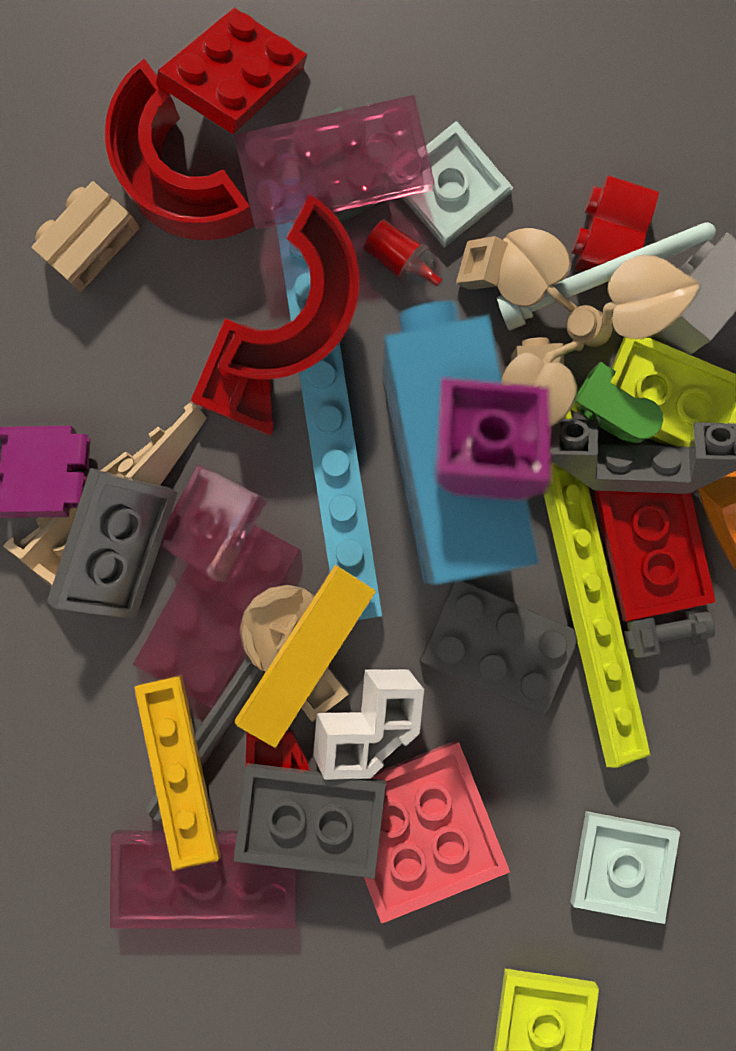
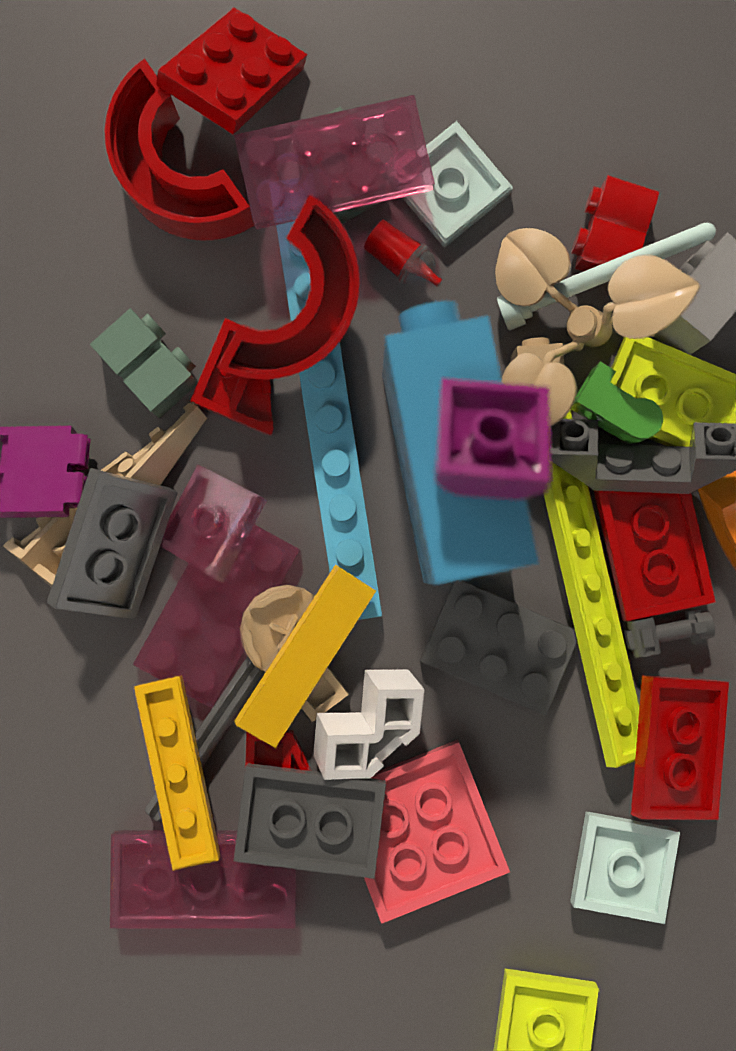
tan brick [31,181,140,293] -> none
tan tile [456,236,509,290] -> none
none -> sand green piece [90,308,198,418]
none -> red plate [631,675,729,820]

